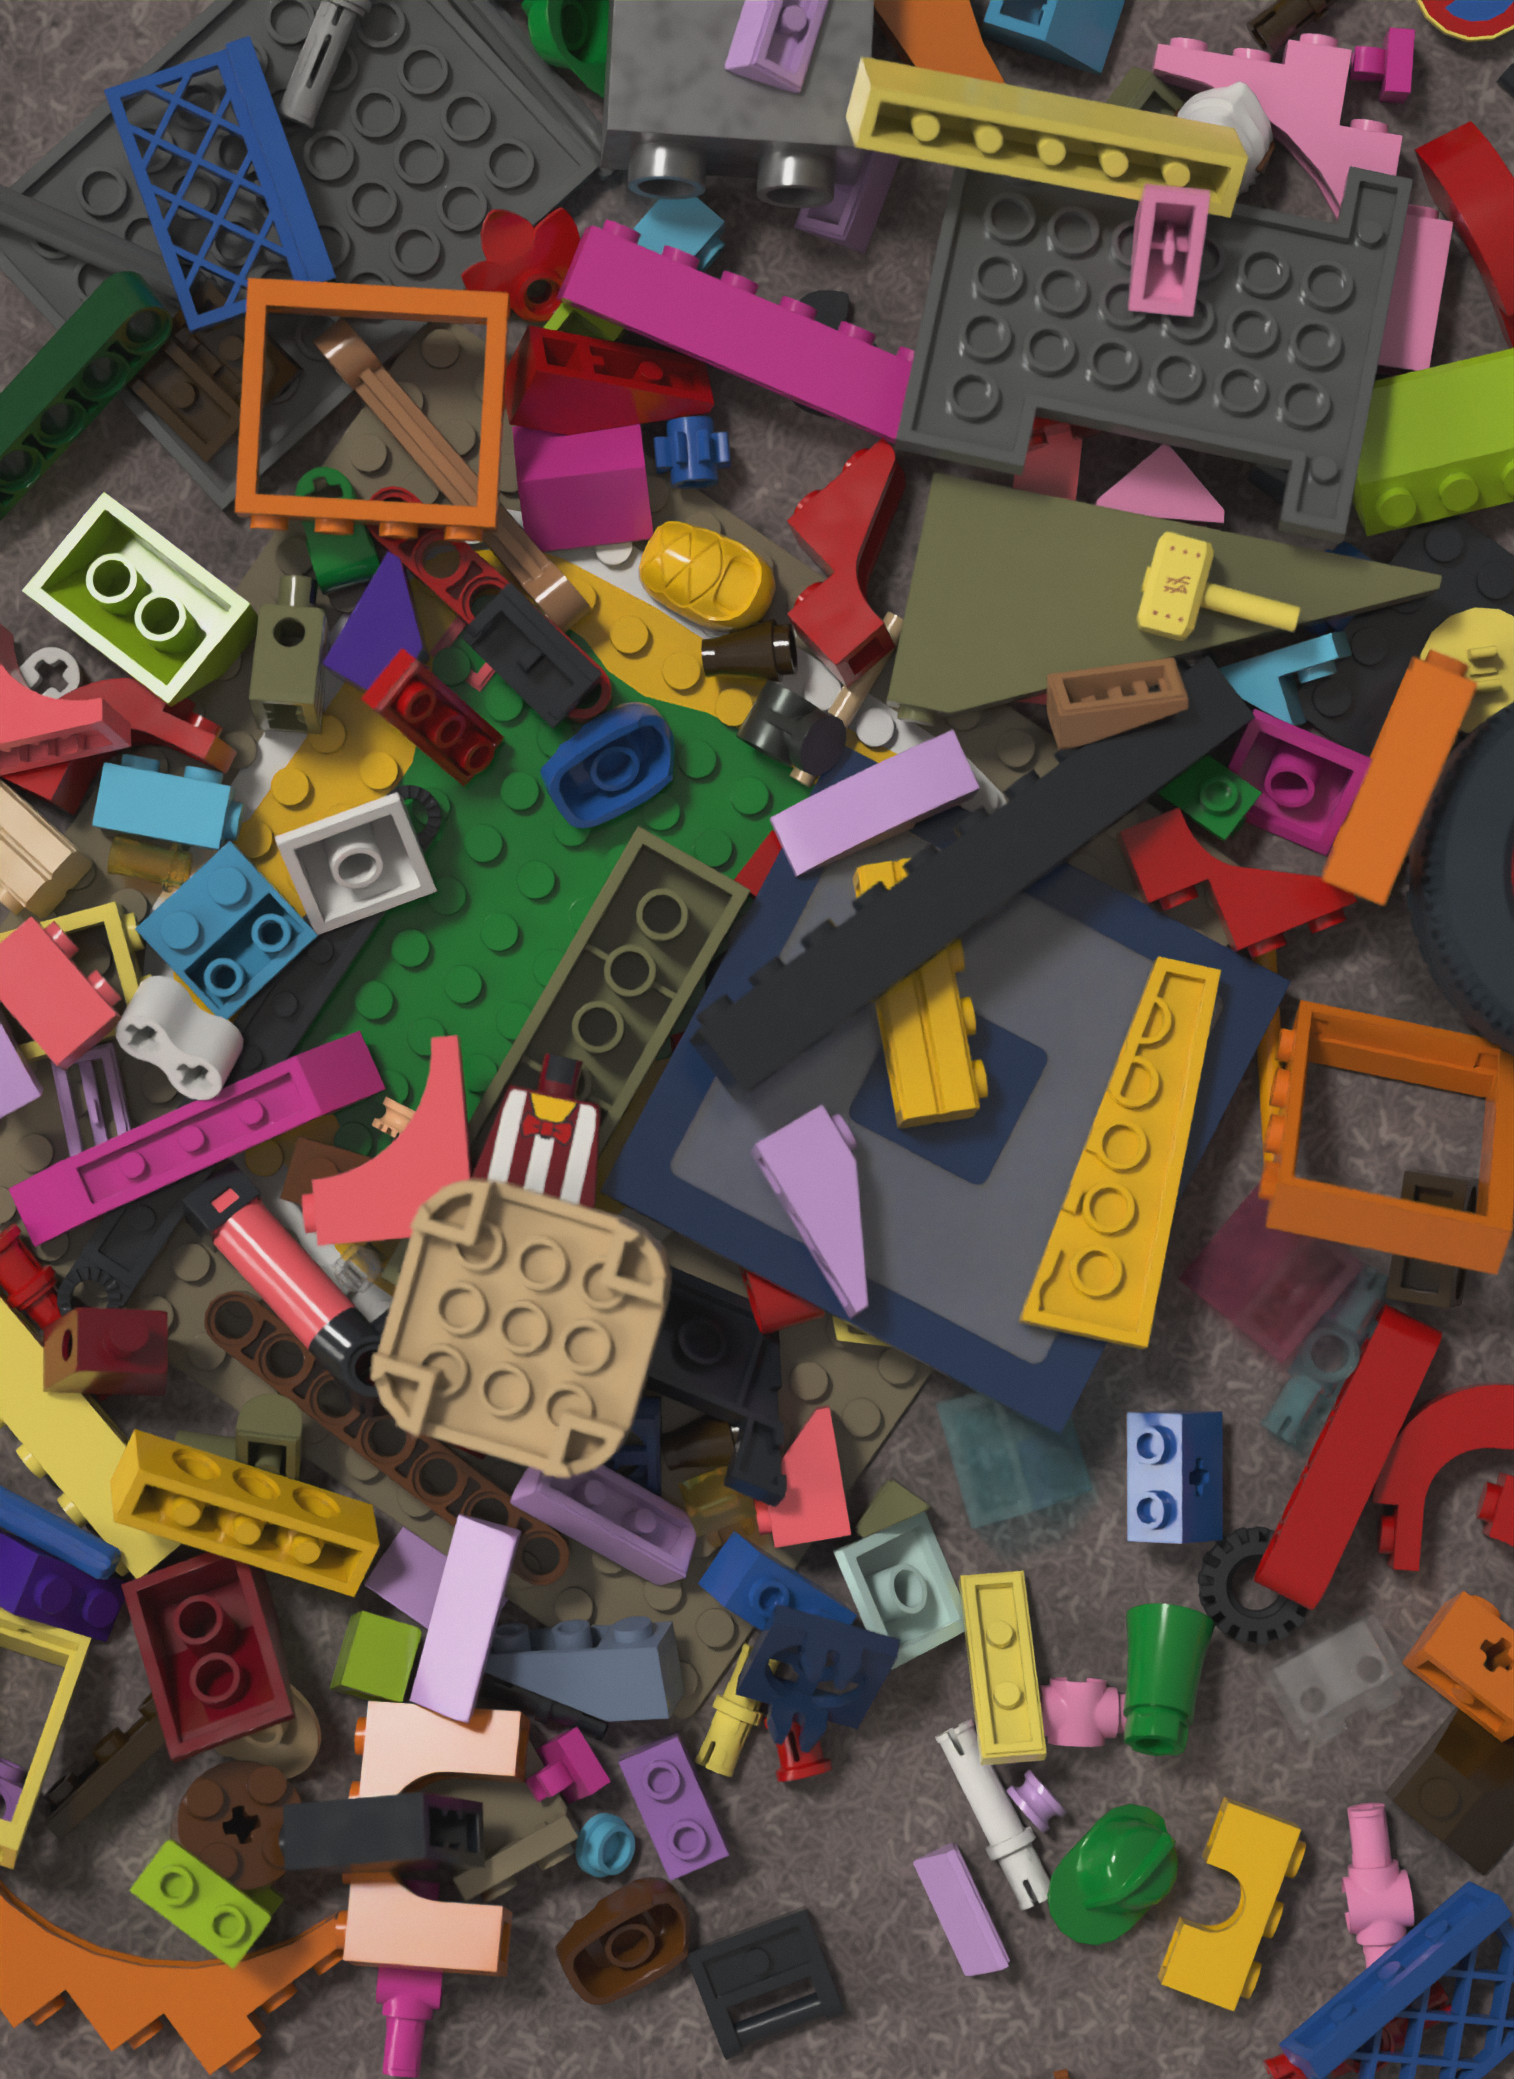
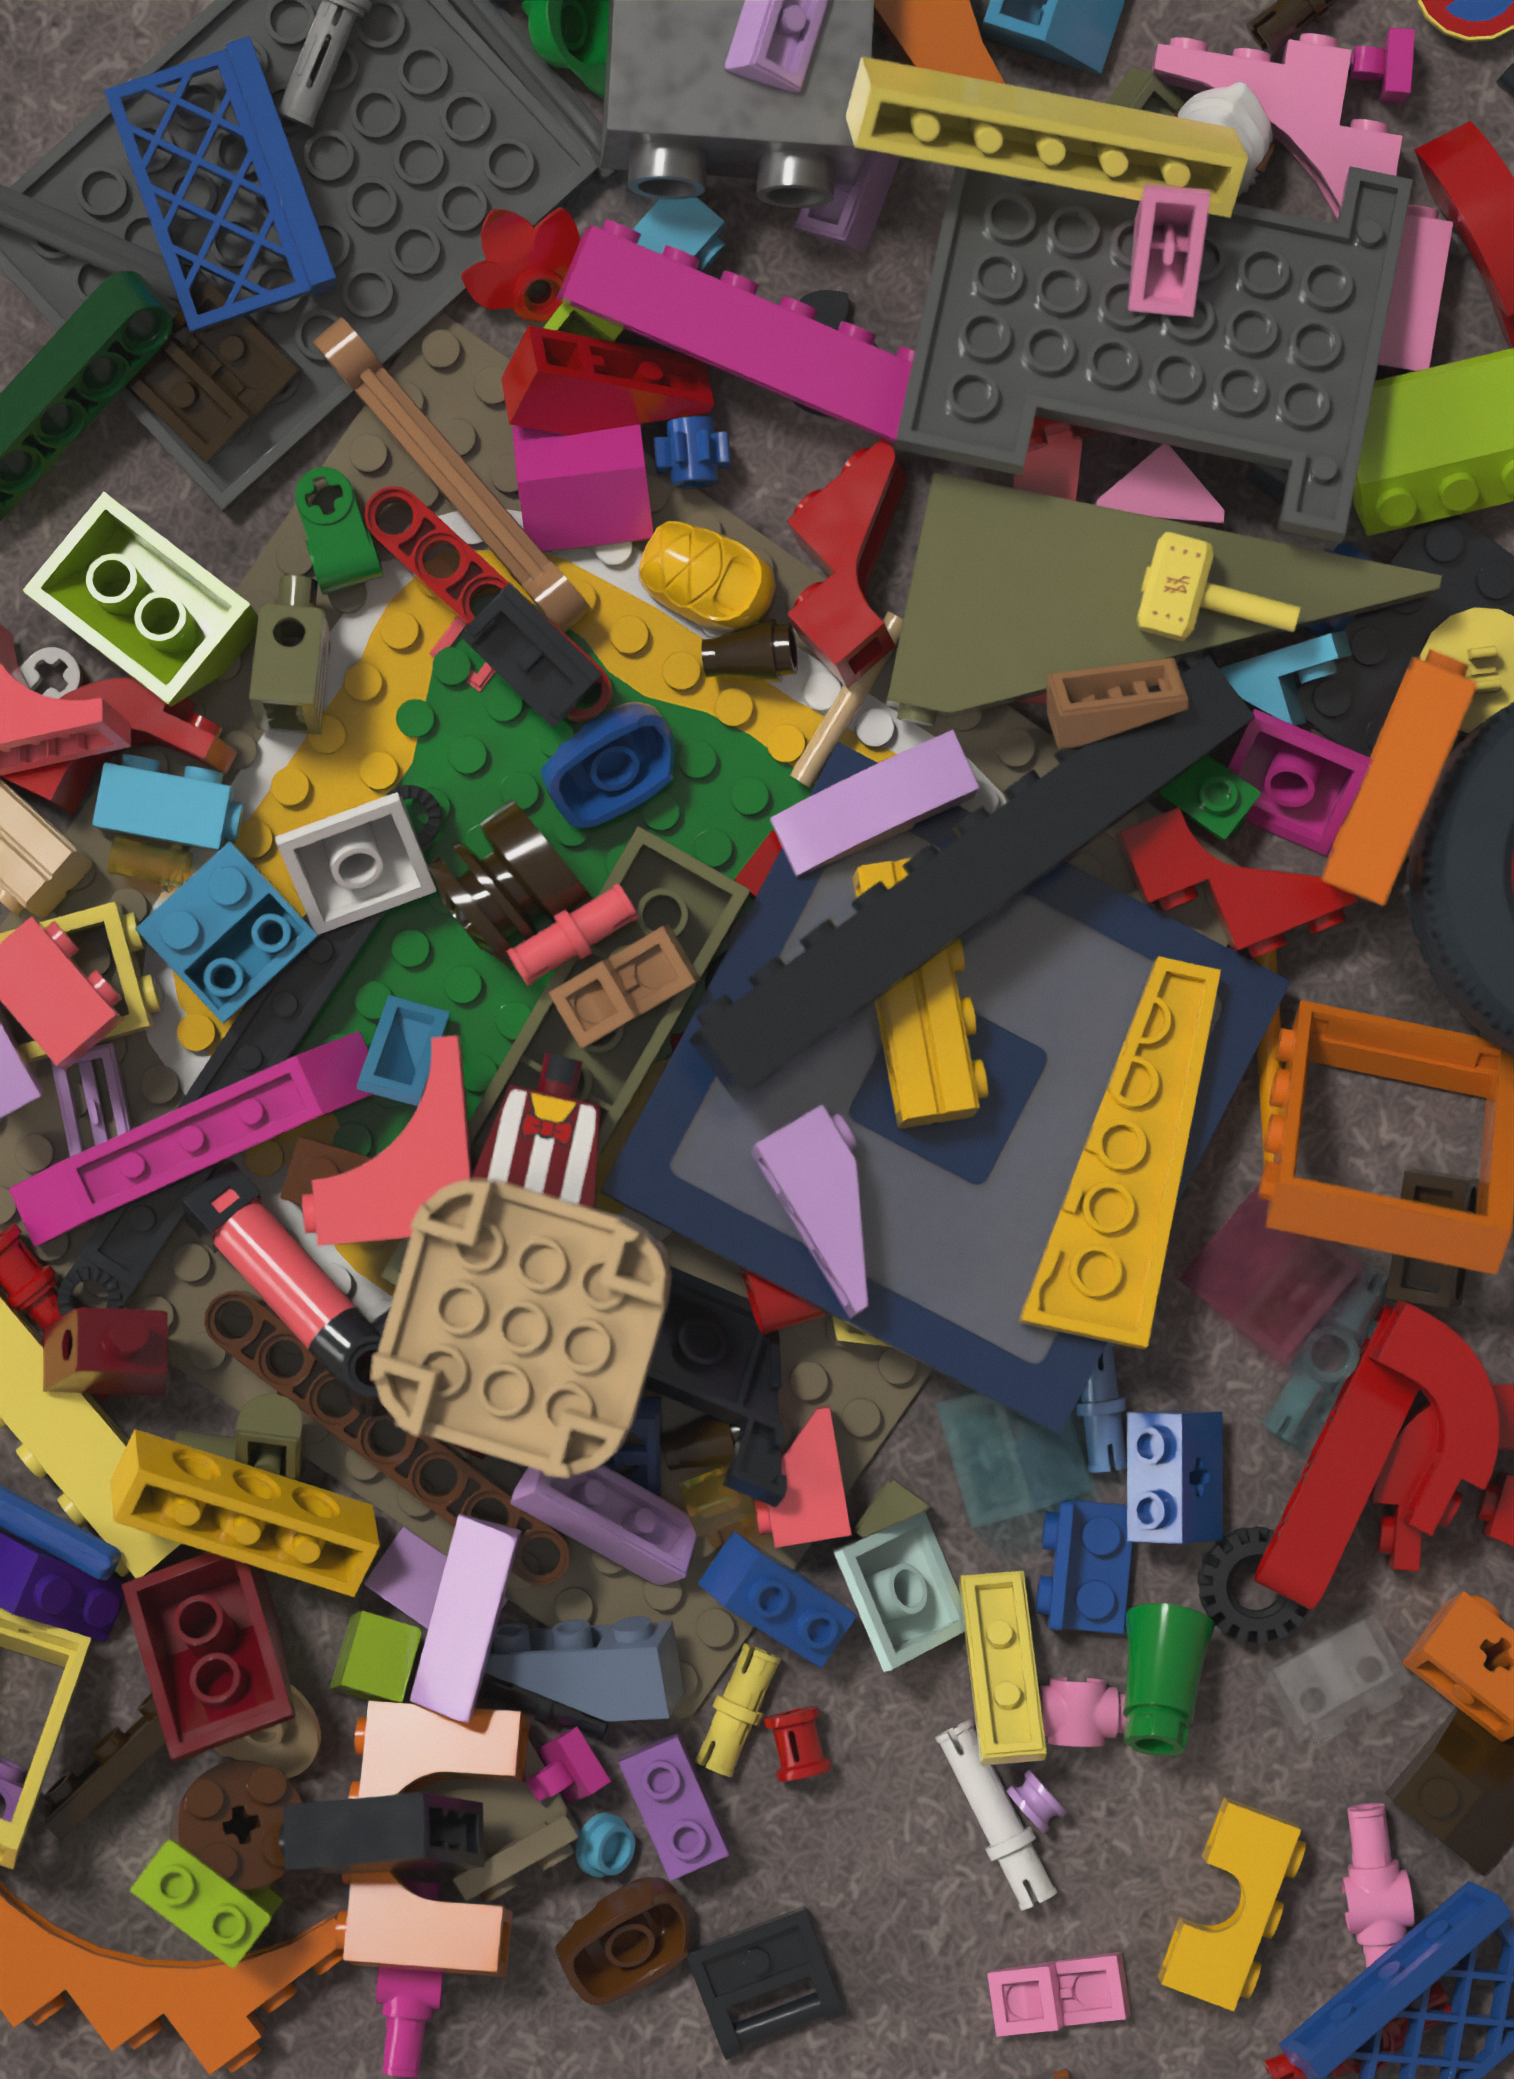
white axle [116,976,243,1100] -> none
orange window [235,278,511,543] -> none
dark purple slope [322,551,430,694] -> none
clear bar [332,1241,388,1294] -> none
red tile [361,648,504,786] -> none
light nougat bush [371,1097,416,1138] -> none
dark blue piece [735,1604,900,1753] -> none
pearl dark grey piece [736,680,846,775] -> none
lavender slope [913,1842,1010,1976] -> none
green piece [1047,1804,1179,1945] -> none
none -> dark azure slope [357,995,450,1106]
none -> dark brown wheel [426,798,593,972]
none -> coral pin [506,883,639,986]
none -> medium nougat slope [548,924,701,1049]
none -> bright pink slope [987,1952,1131,2037]
none -> blue bracket [1036,1498,1132,1634]
none -> medium blue pin [1075,1342,1127,1473]
none -> red arch [1368,1300,1499,1536]

